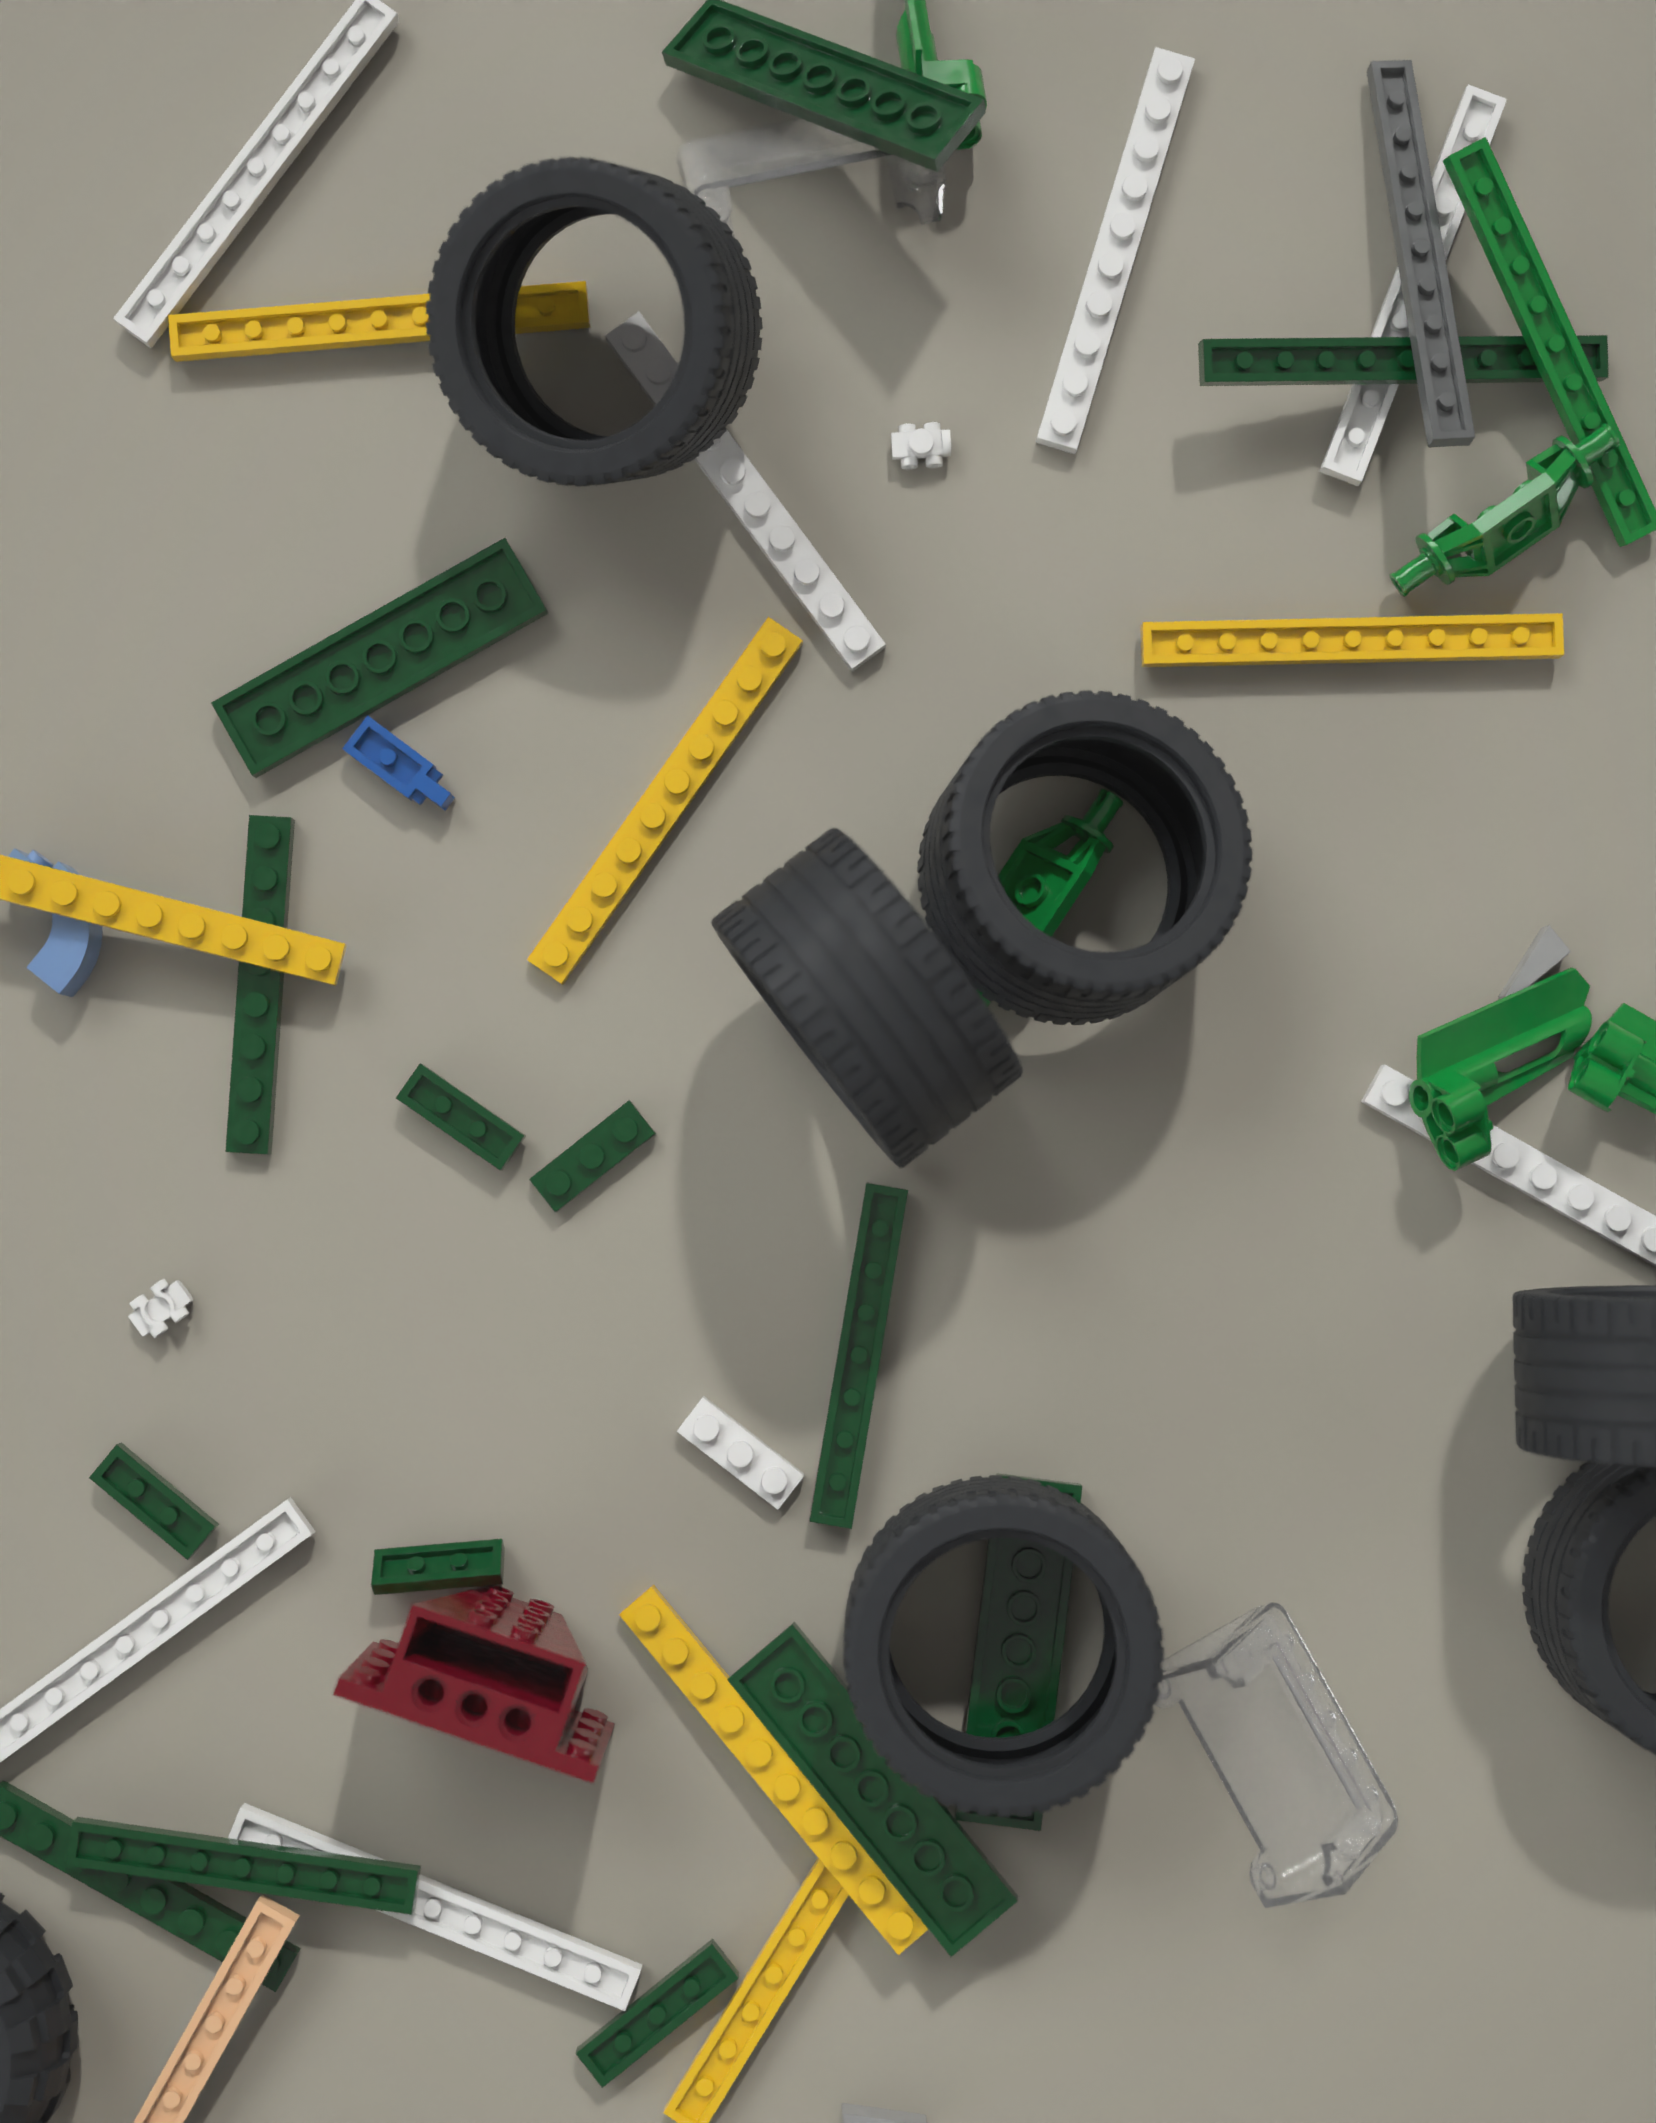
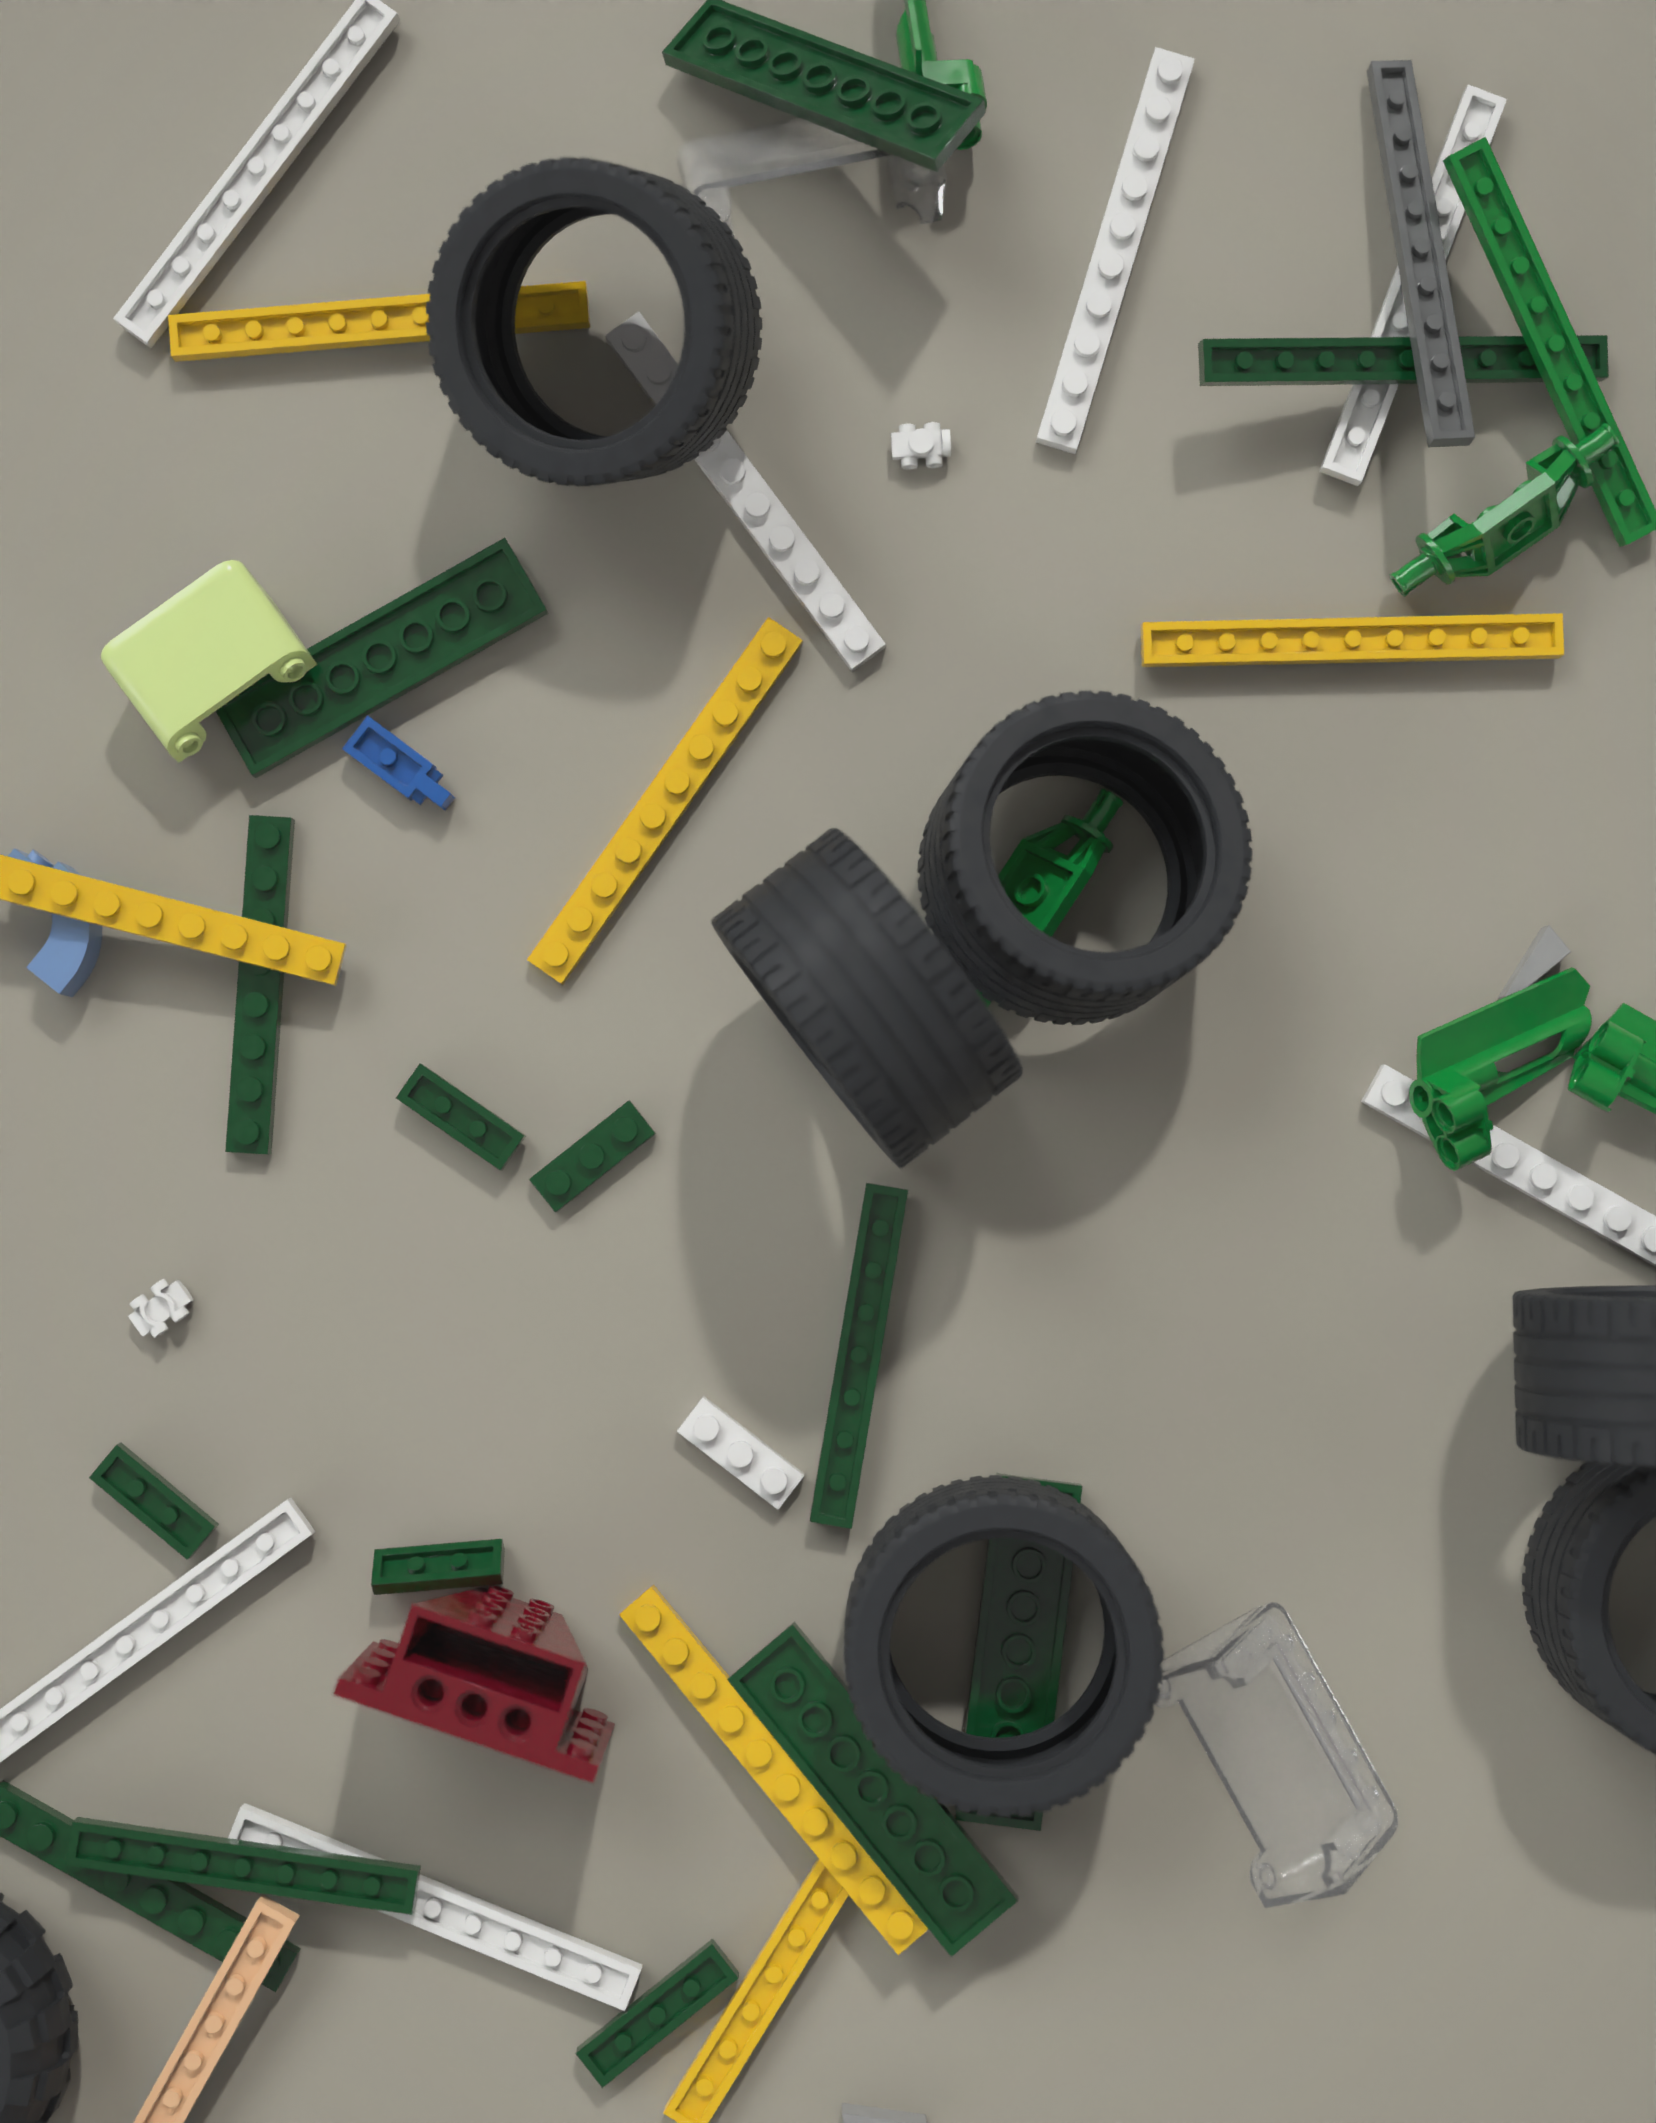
none -> yellowish green windscreen [101,560,317,763]

